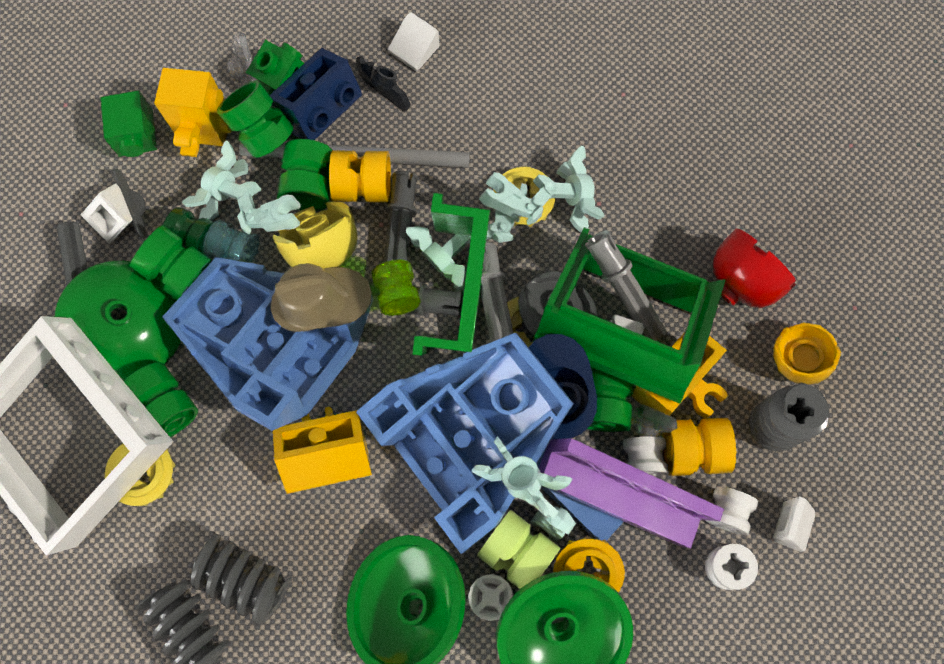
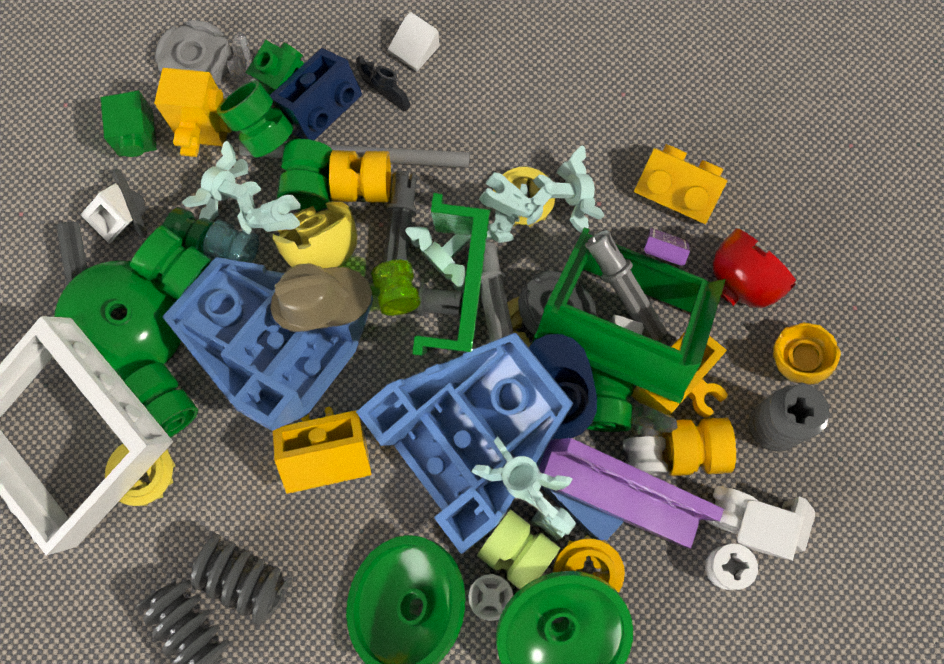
none -> light grey tile [155,20,232,84]
none -> yellow bracket [634,144,728,225]
none -> medium lavender tile [644,228,690,266]
none -> white slope [737,500,805,561]

